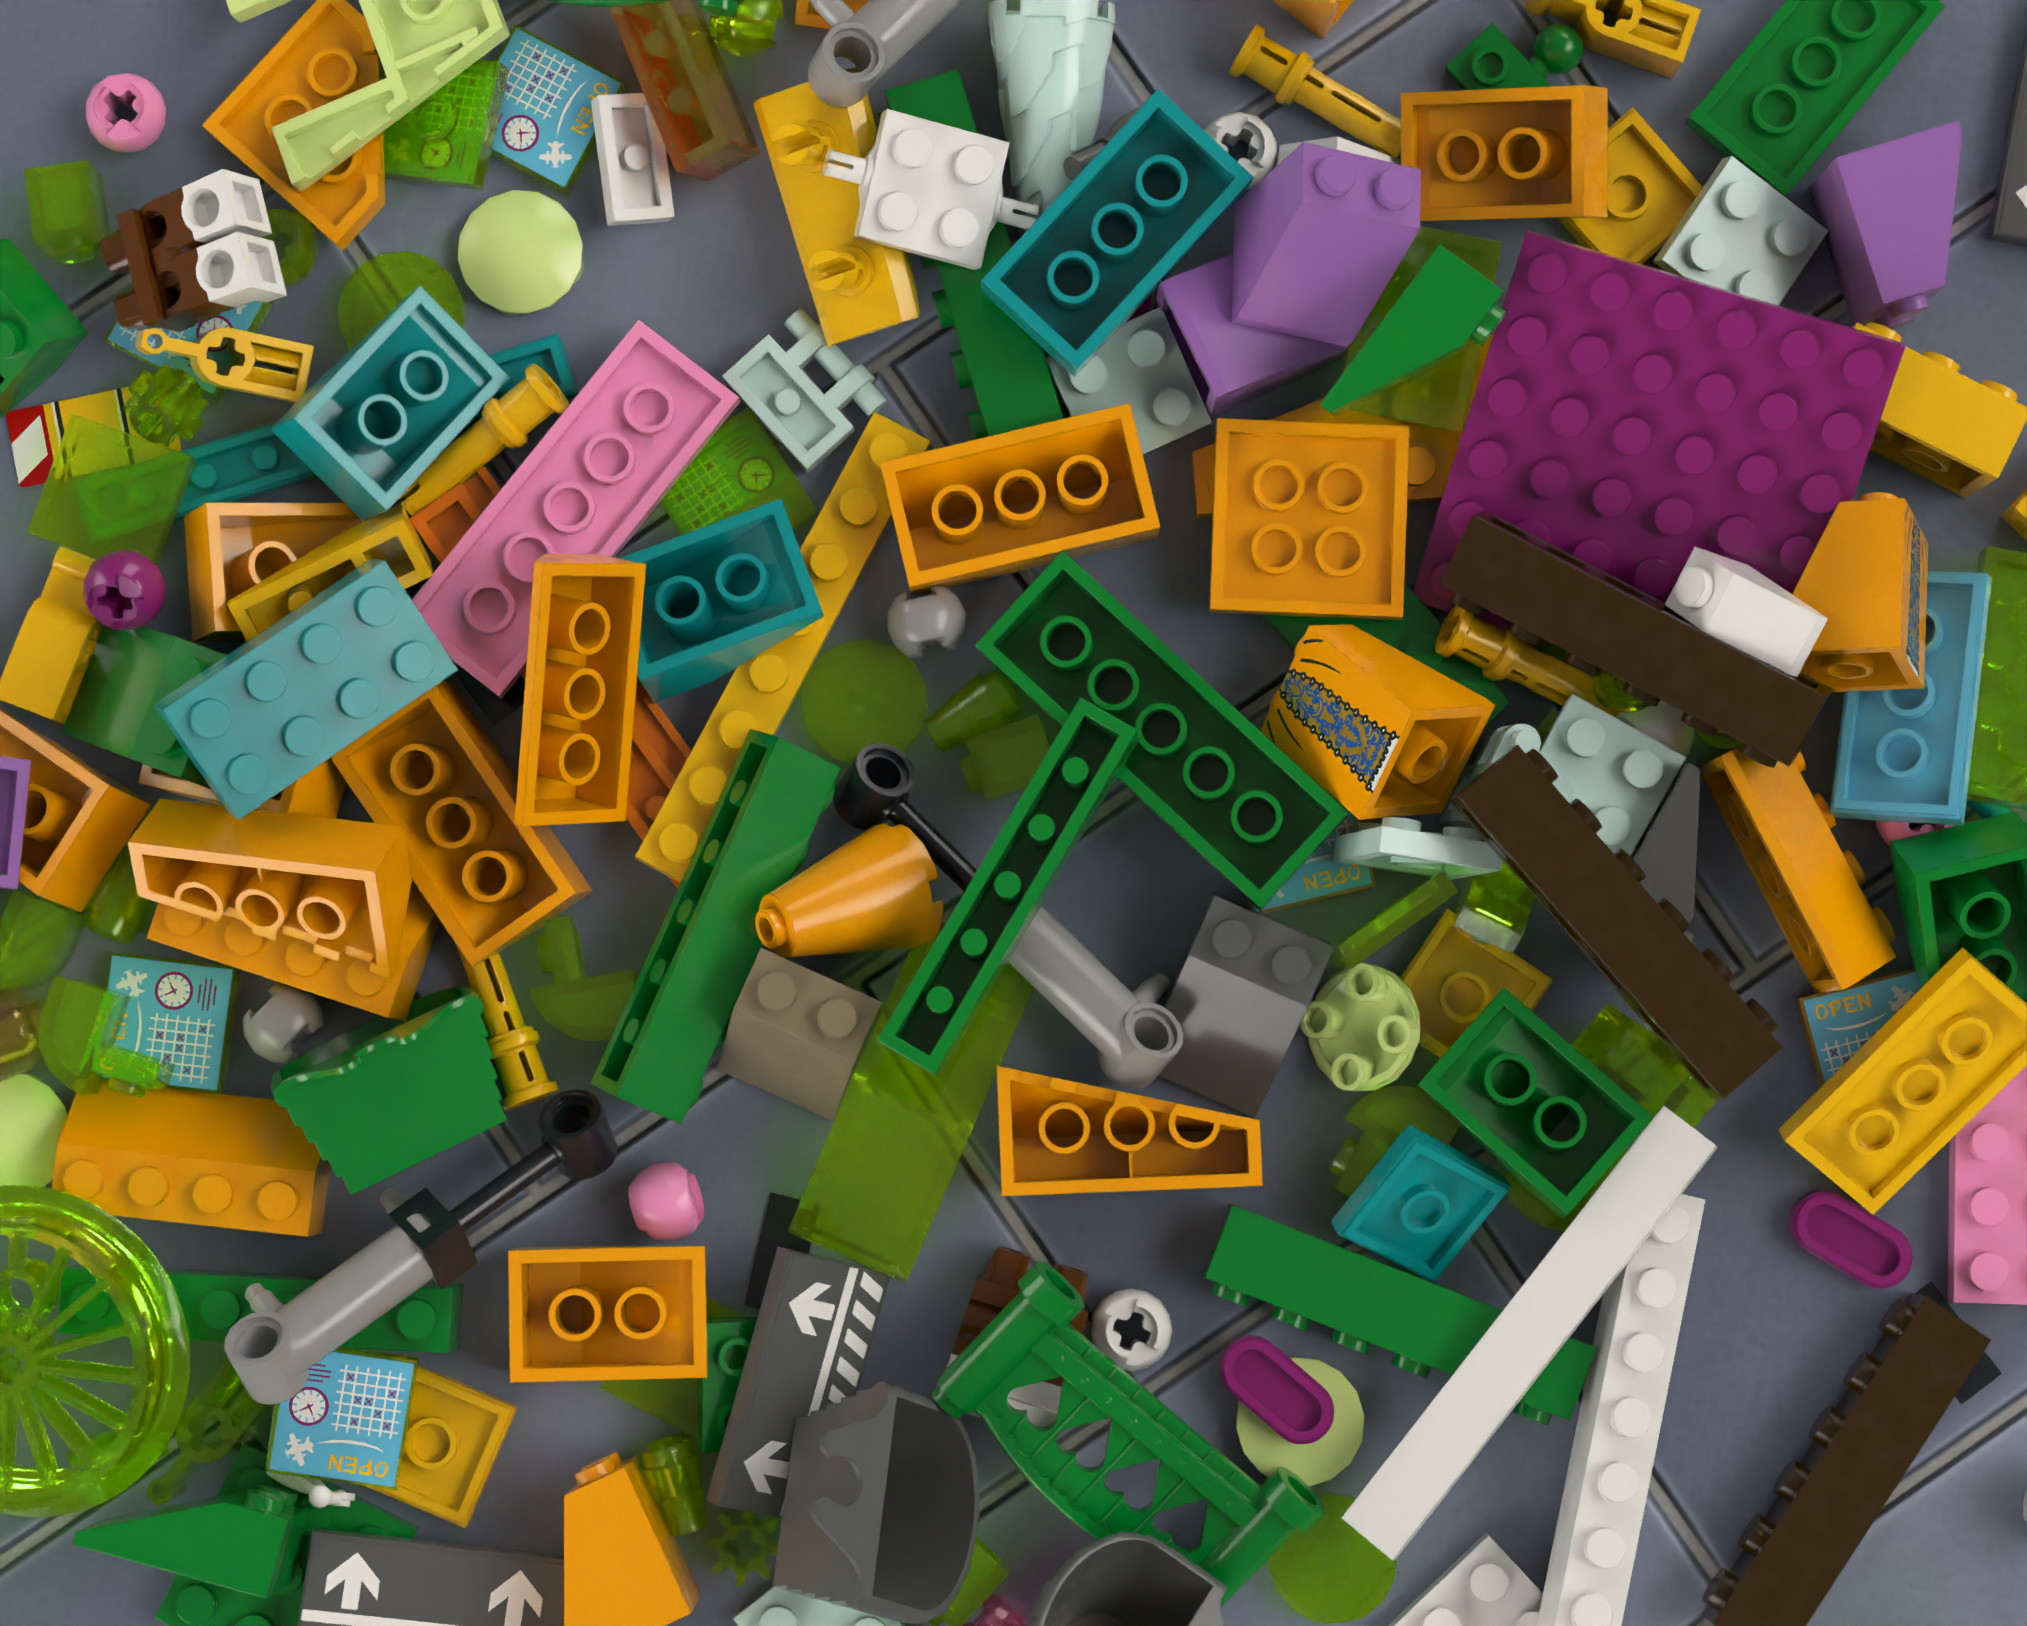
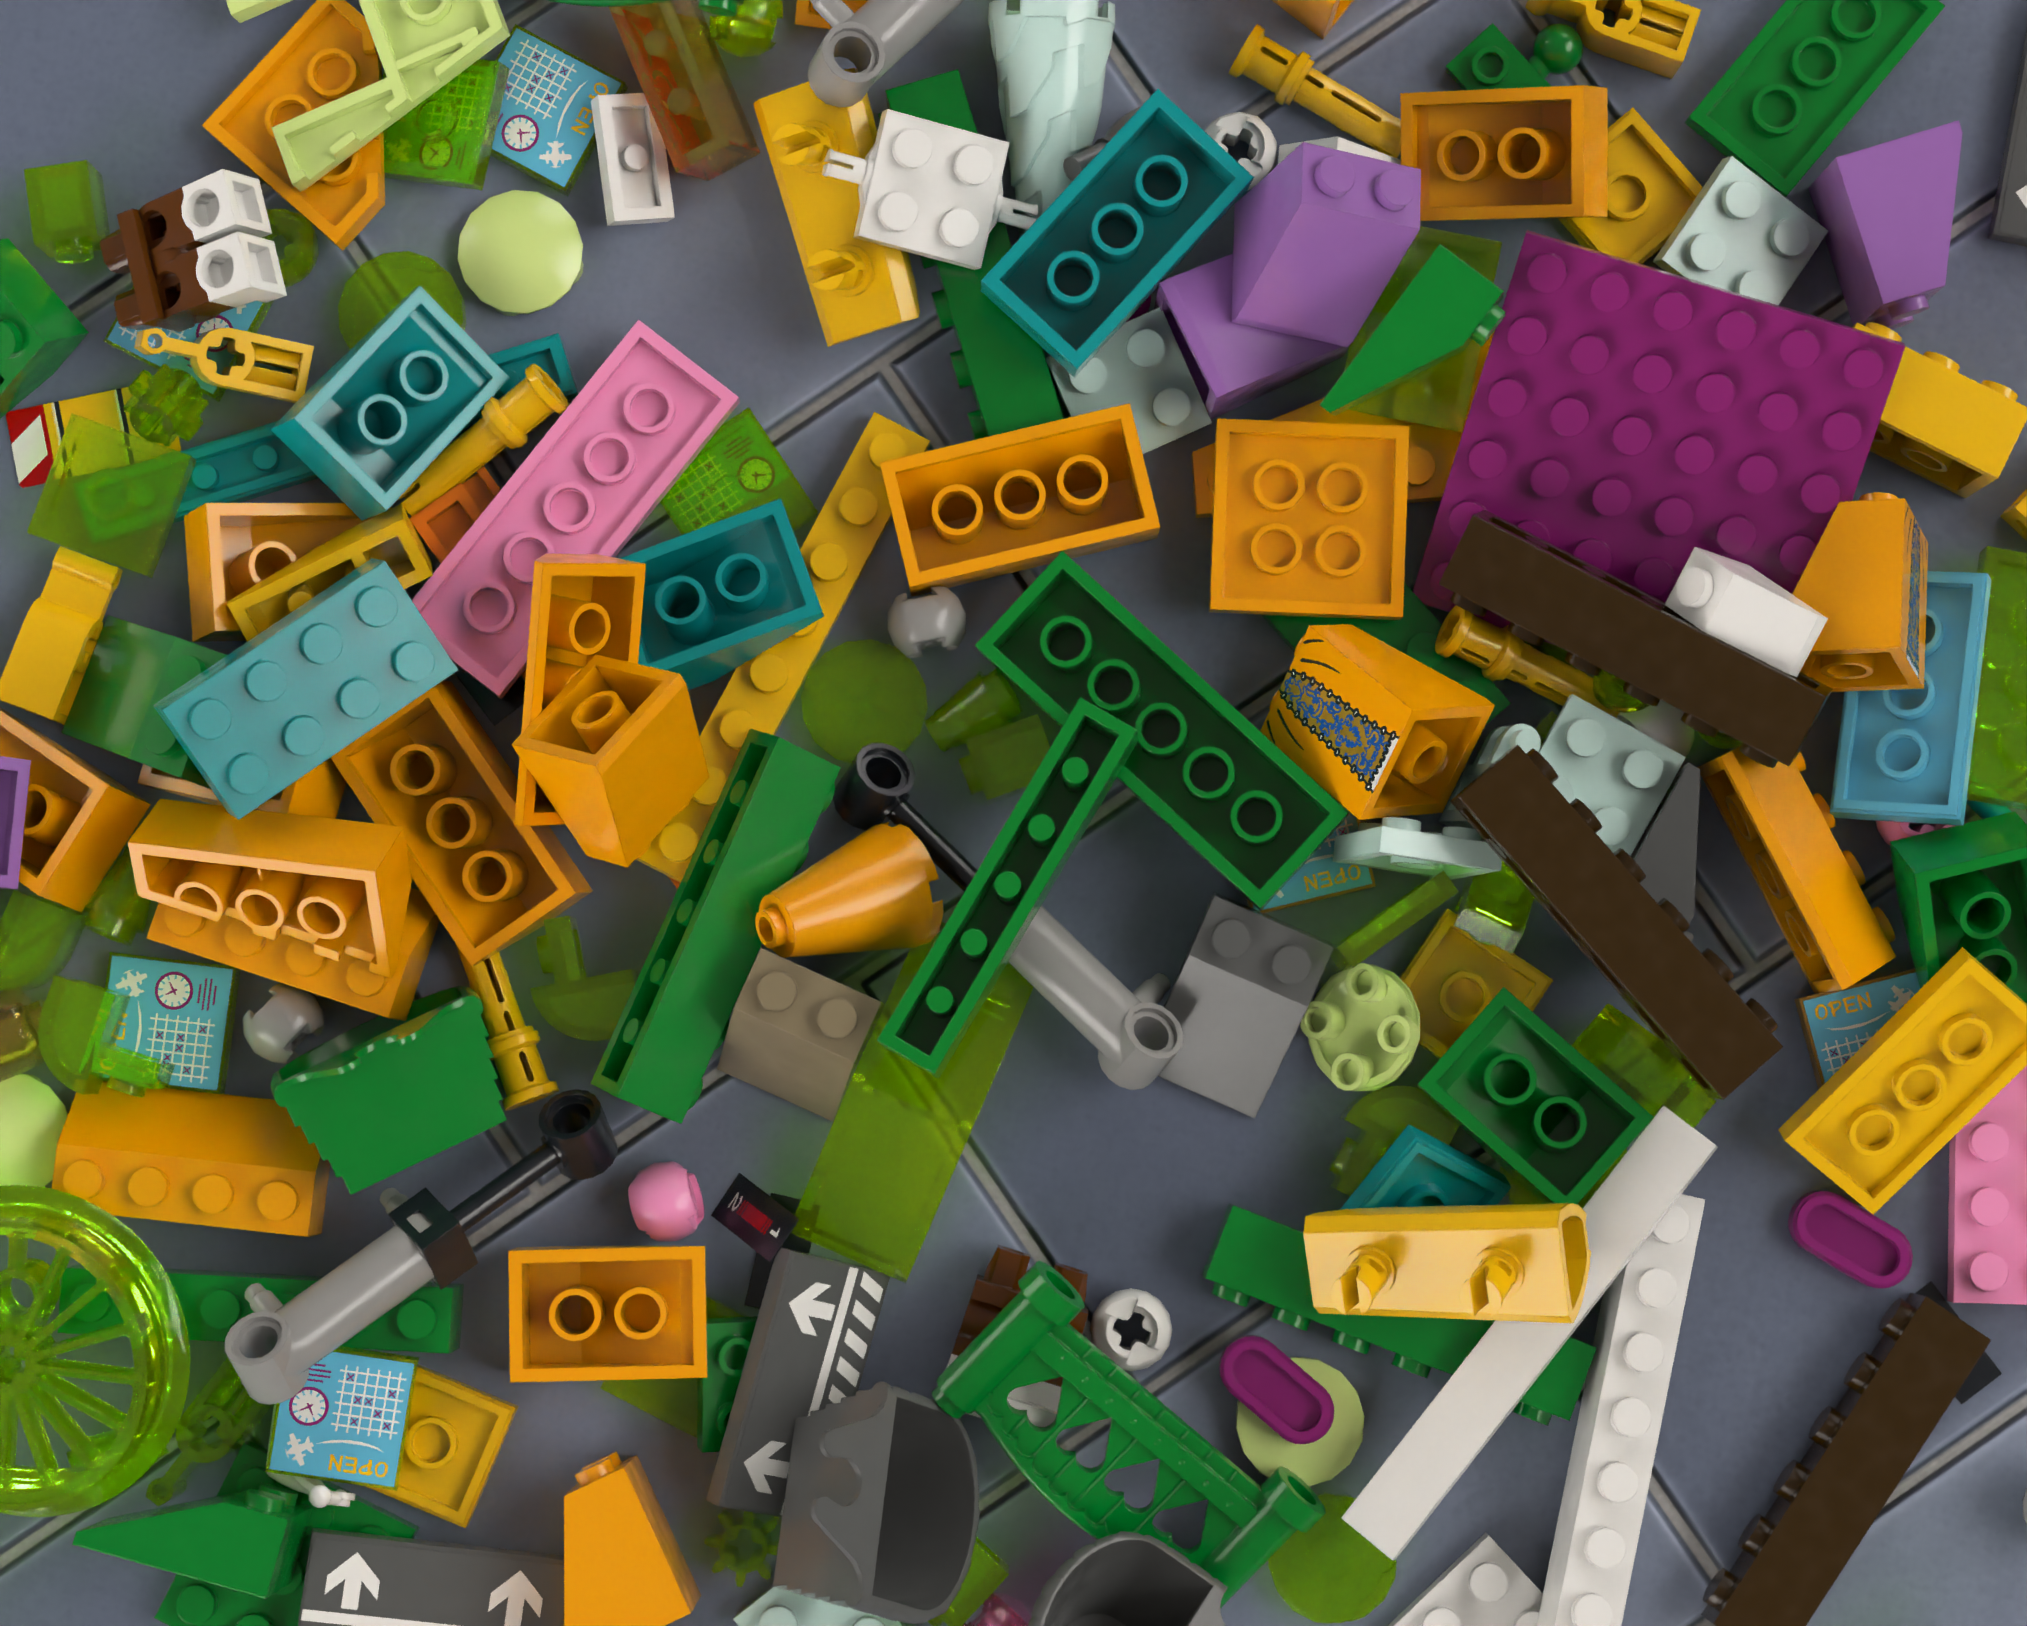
magenta piece [82,549,166,631] -> none
bright pink piece [86,73,166,153] -> none
clear neon green cone [638,1433,707,1536] -> none
light aqua plate [722,308,887,473] -> none
light orange wedge [997,1066,1263,1196] -> none
none -> light orange slope [511,654,709,868]
none -> black sticker [711,1173,800,1263]
none -> yellow piece [1303,1203,1591,1323]

